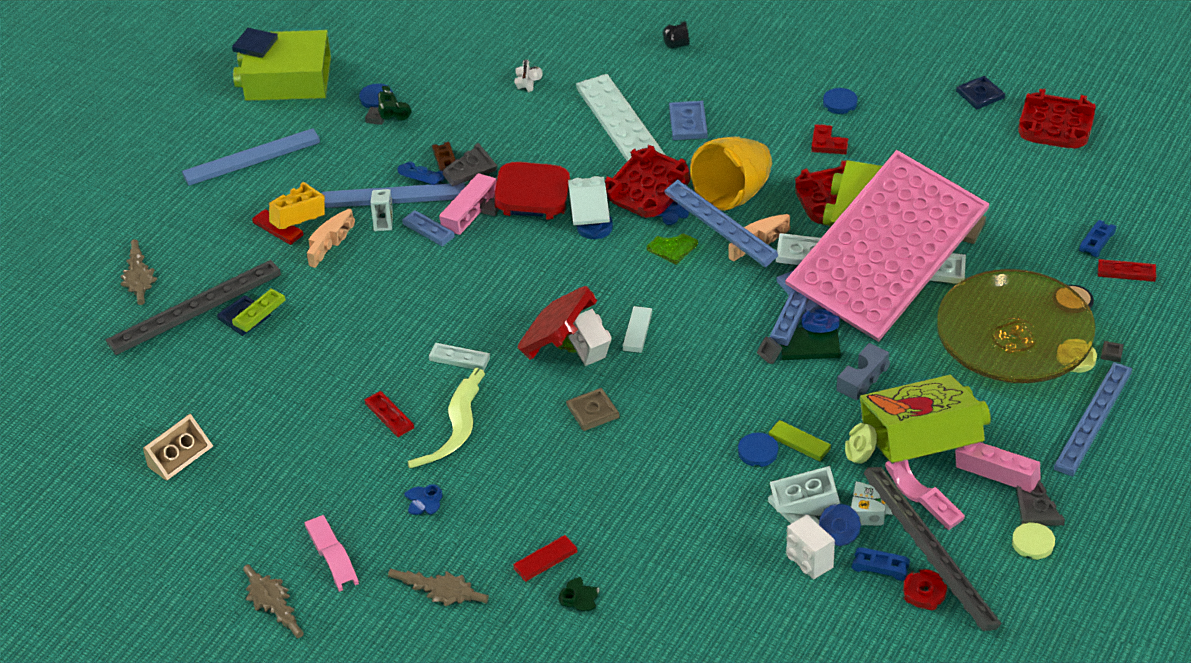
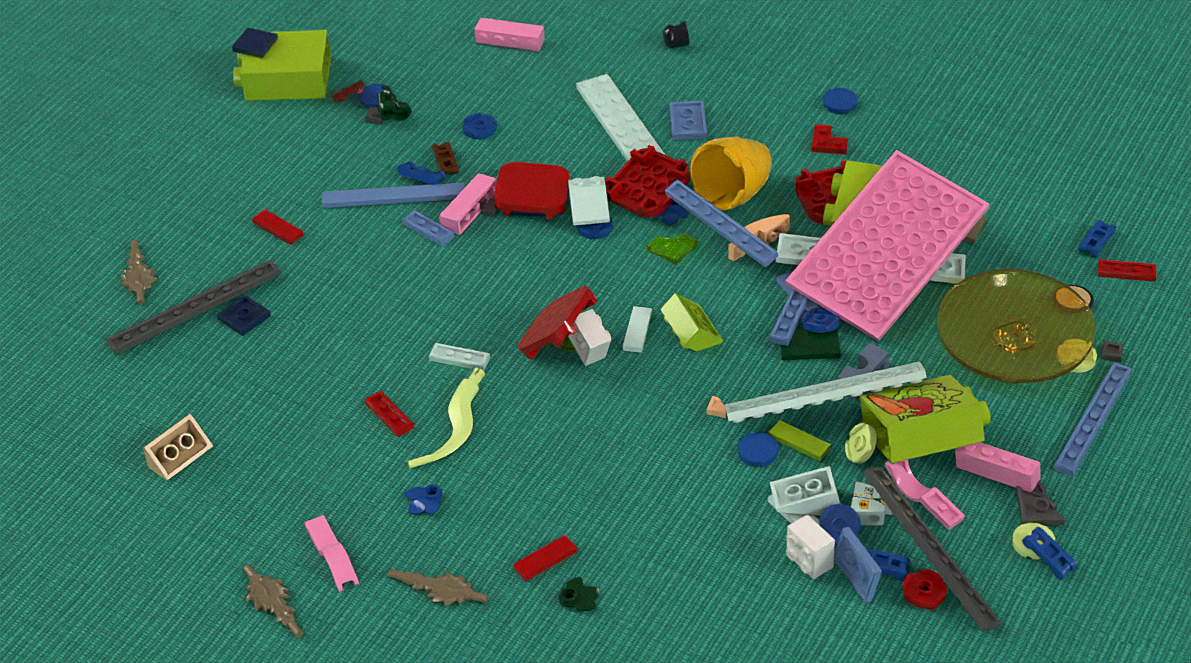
medium blue tile [182,128,320,186] -> none
lime tile [232,288,286,332] -> none
yellow wedge [269,182,325,229] -> none
light nougat slope [307,209,355,268] -> none
light aqua torso [371,189,393,231] -> none
dark grey wing [443,143,497,186] -> none
white hips [515,59,543,92] -> none
dark tan tile [566,388,619,431] -> none
dark grey plate [756,337,782,364] -> none
dark blue tile [956,76,1005,110] -> none
red tile [1018,89,1096,149] -> none
none -> clear red wing [332,79,365,103]
none -> blue tile [463,113,497,139]
none -> bright pink brick [475,18,545,51]
none -> lime slope [660,293,724,352]
none -> light nougat tile [707,396,727,418]
none -> light aqua plate [725,362,927,422]
none -> medium blue tile [834,527,882,603]
none -> blue plate [1022,527,1077,580]

